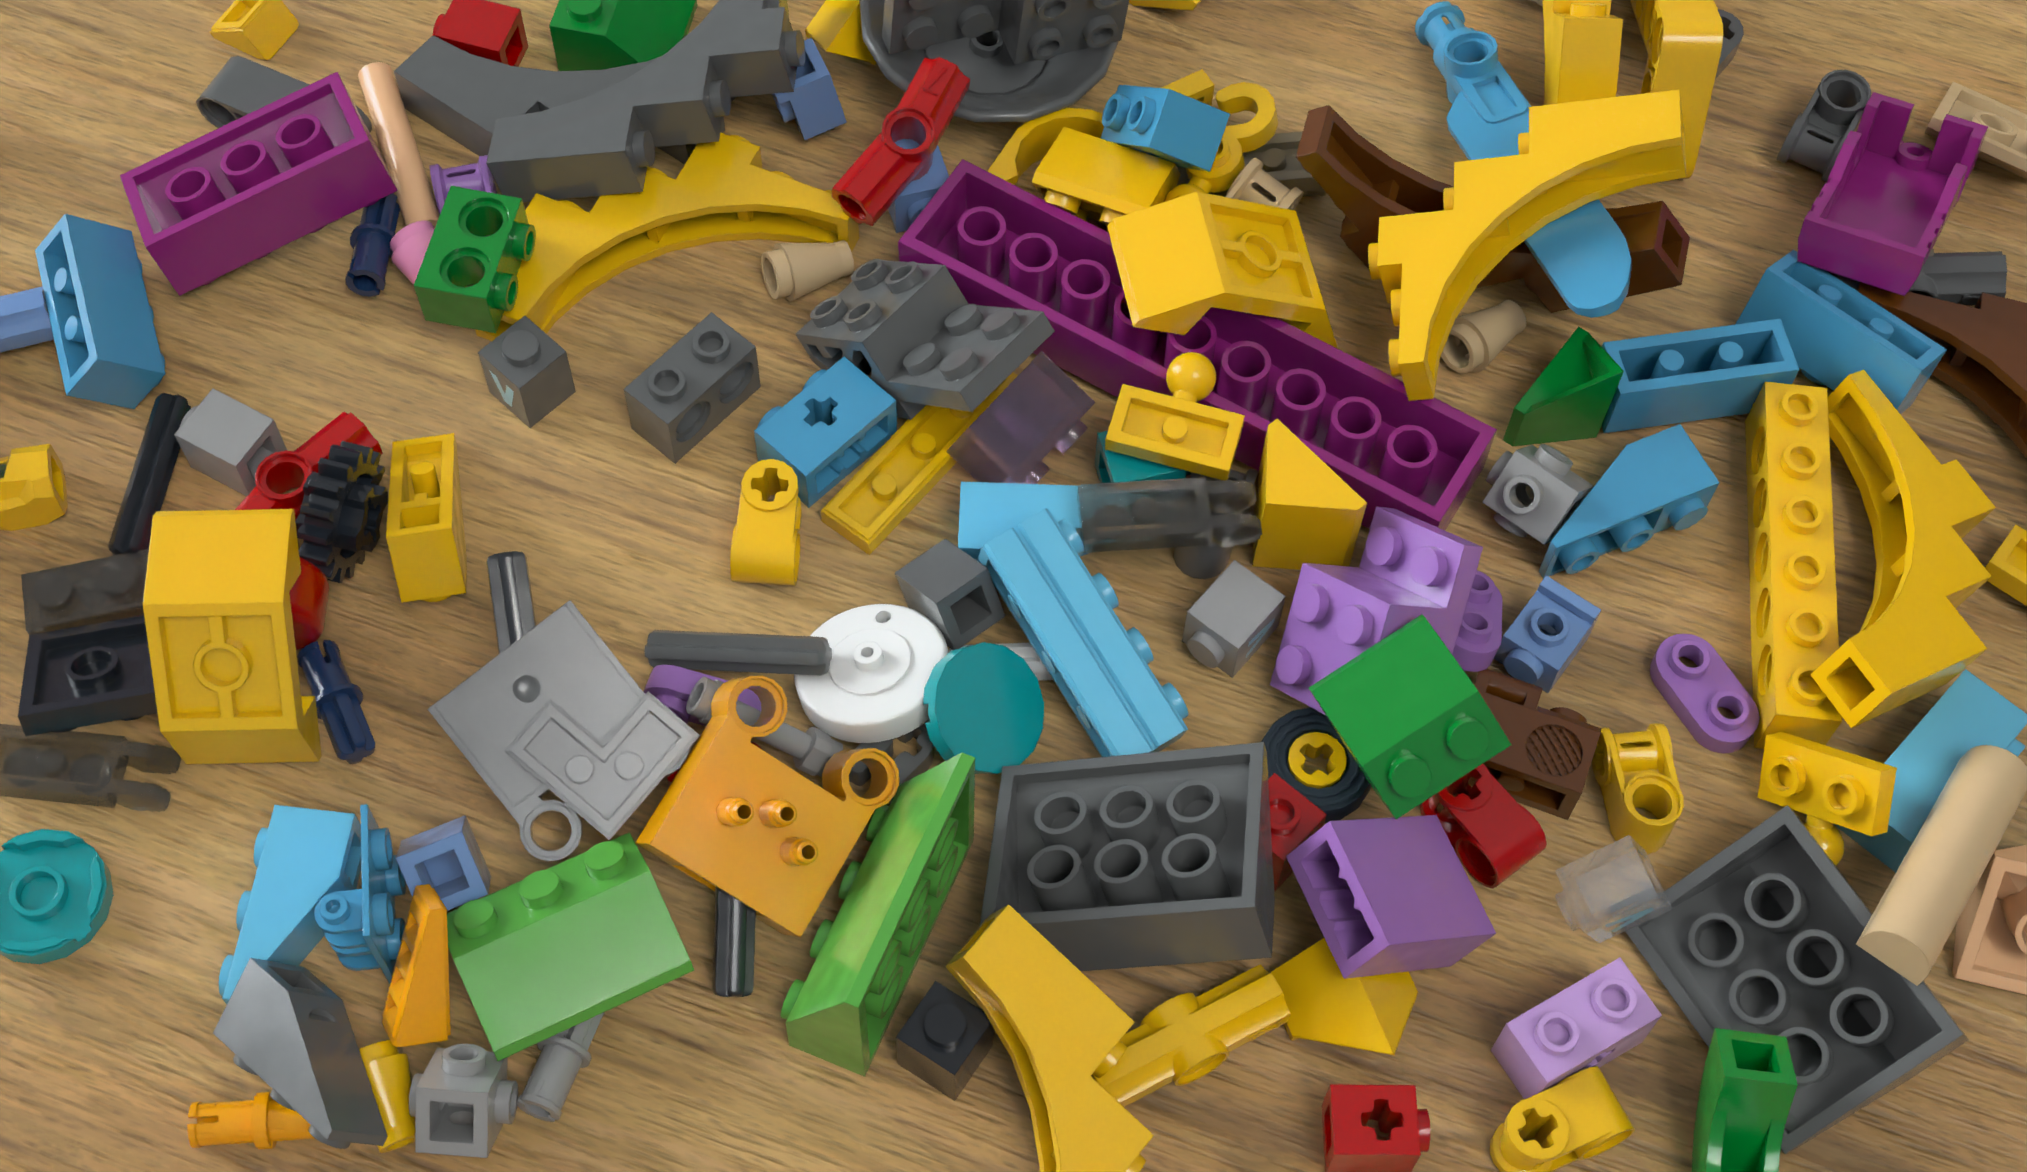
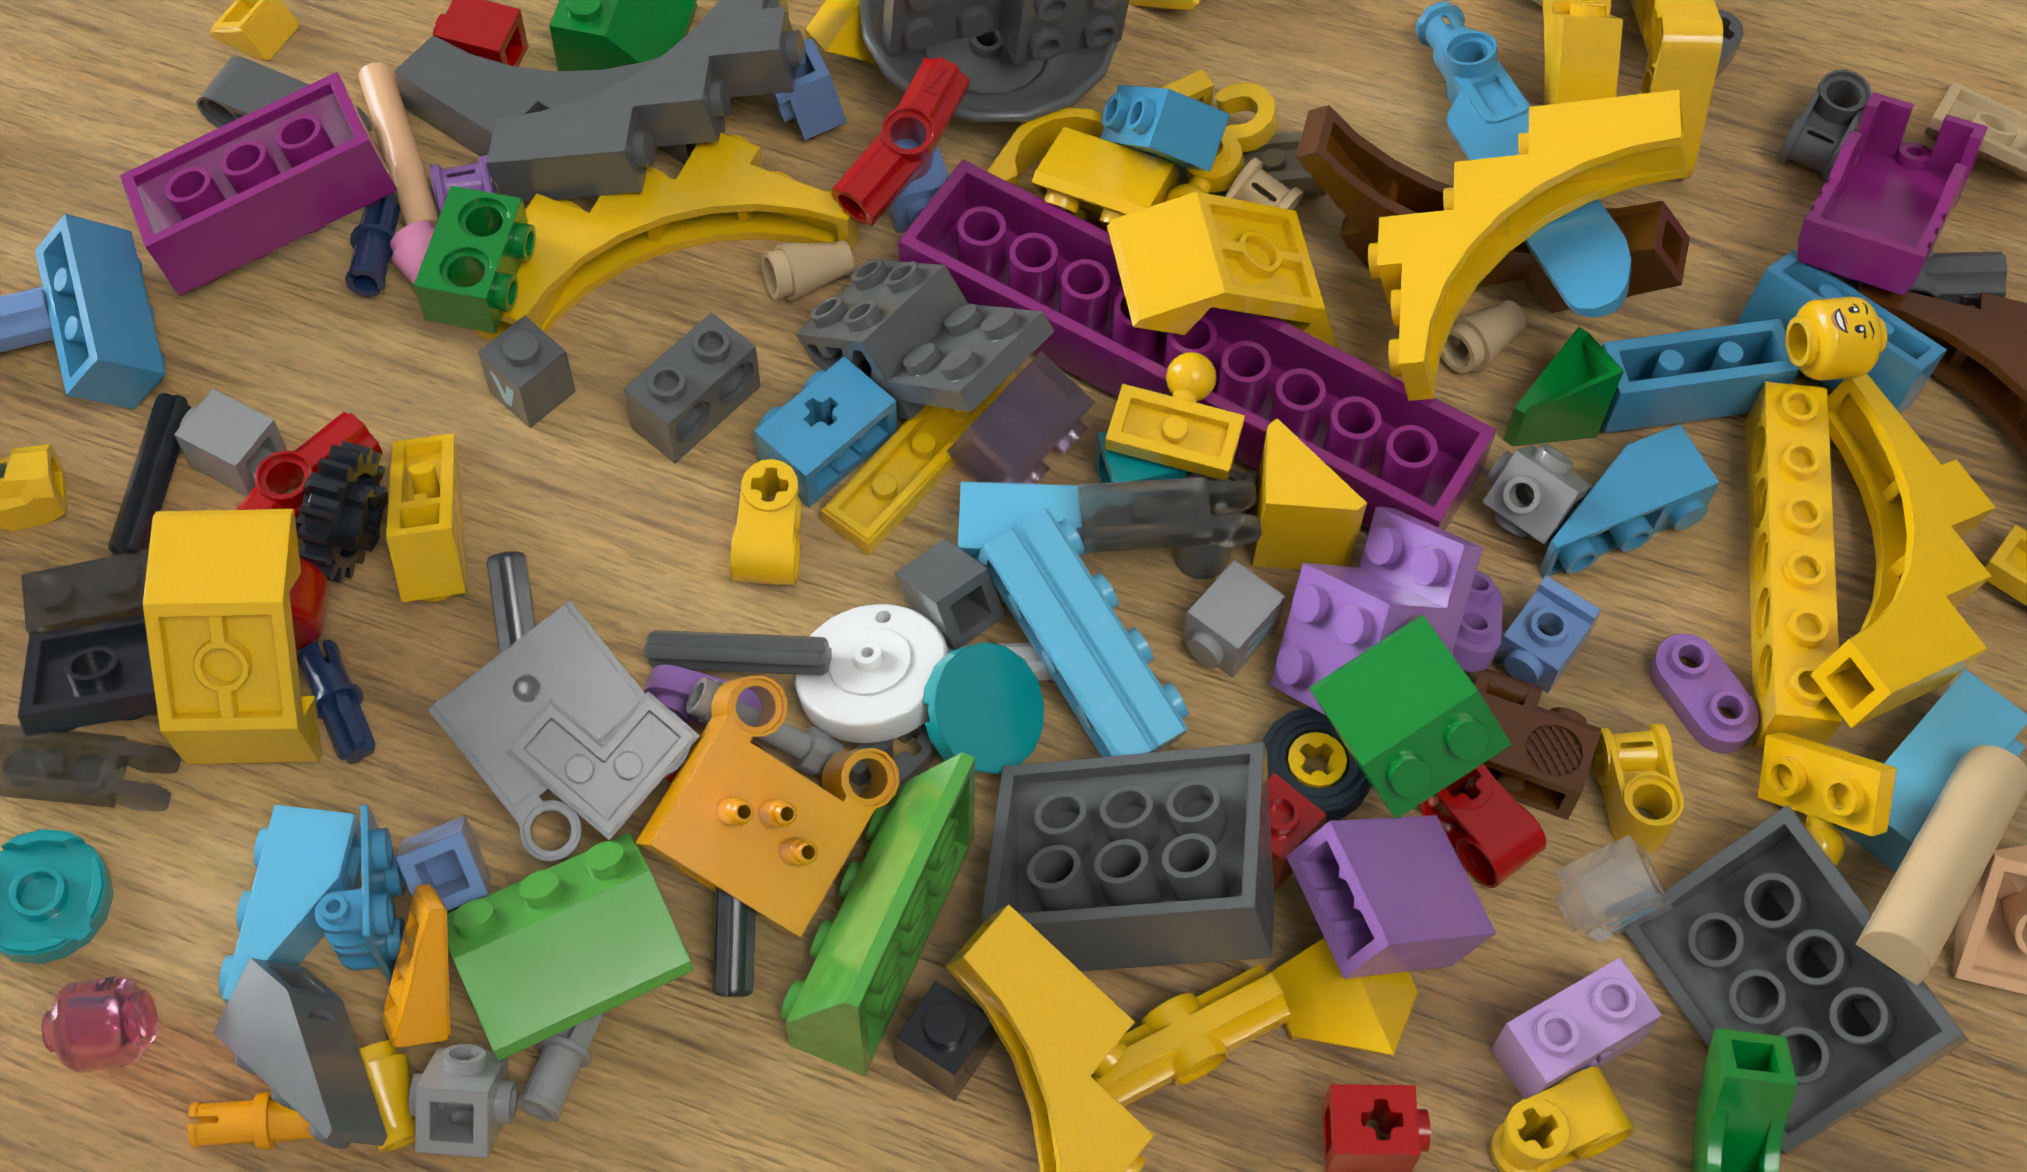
none -> clear pink head [41,975,158,1073]
none -> yellow head [1785,297,1887,380]

